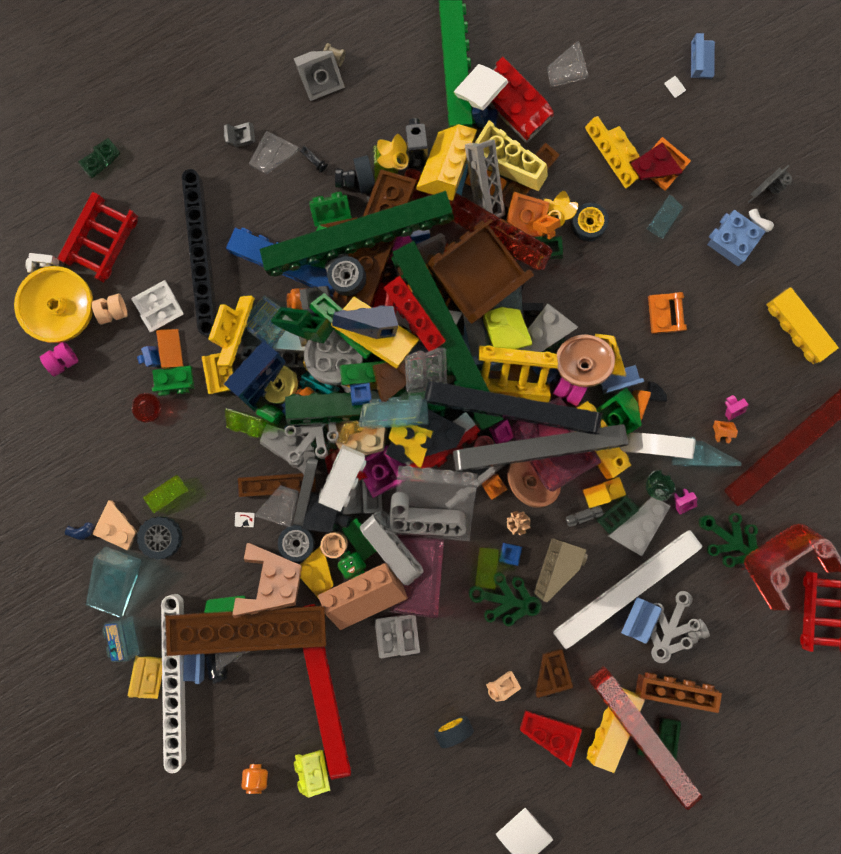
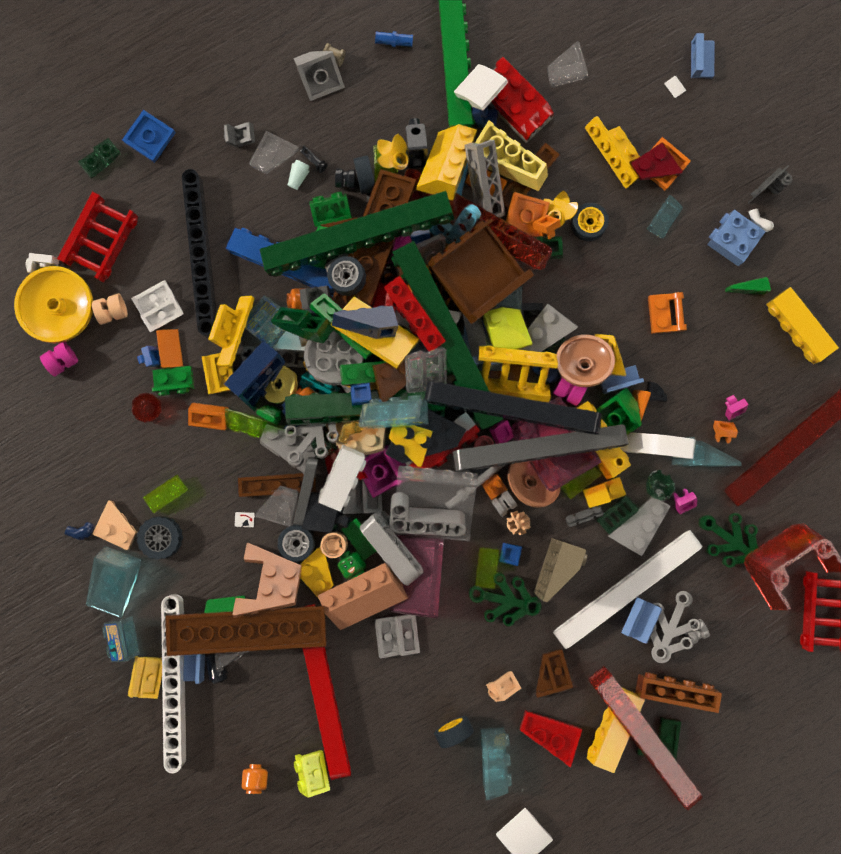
none -> blue plate [122,110,176,163]
none -> orange slope [188,403,229,430]
none -> light aqua cone [287,160,310,190]
none -> blue pin [375,31,413,47]
none -> medium azure beam [429,205,481,246]
none -> clear light blue slope [481,728,512,800]
none -> light grey wheel [491,490,518,517]
none -> clear neon green slope [561,459,602,500]
none -> green slope [725,277,771,295]

